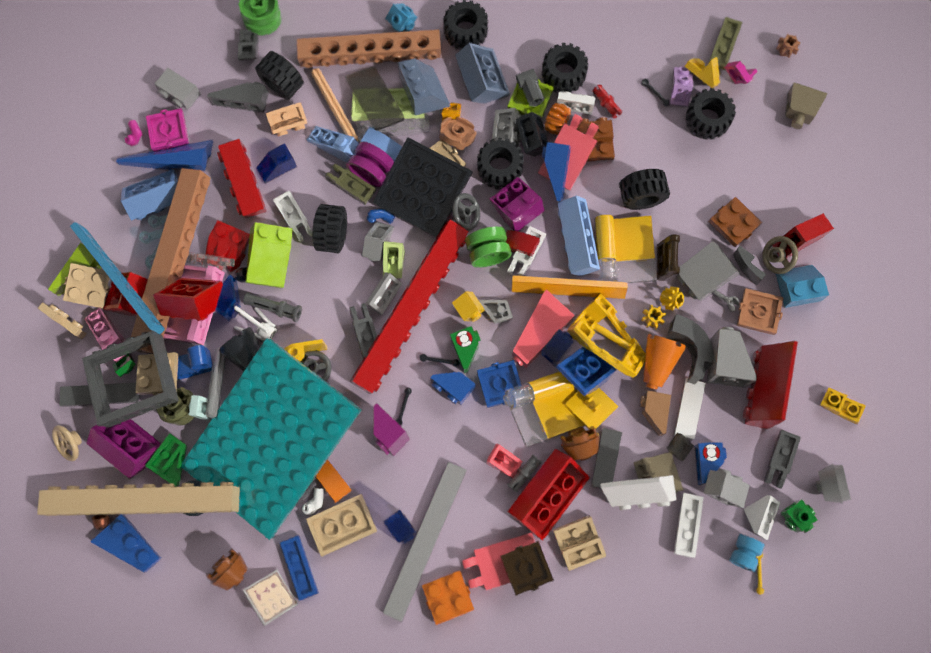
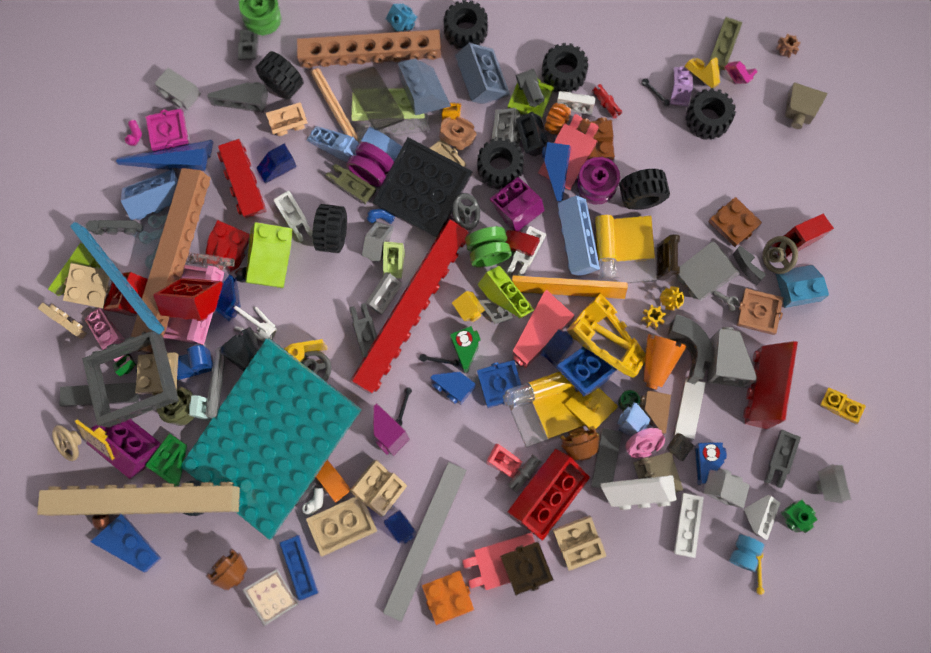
dark grey pin [243,293,302,322] -> none
none -> piece [75,420,115,461]
none -> dark grey hinge [85,220,143,235]
none -> tan slope [349,460,407,517]
none -> lime slope [477,266,534,318]
none -> magenta wheel [577,157,620,205]
none -> light blue slope [617,403,650,437]
none -> dark green wheel [618,390,640,411]
none -> bright pink tile [625,428,665,459]

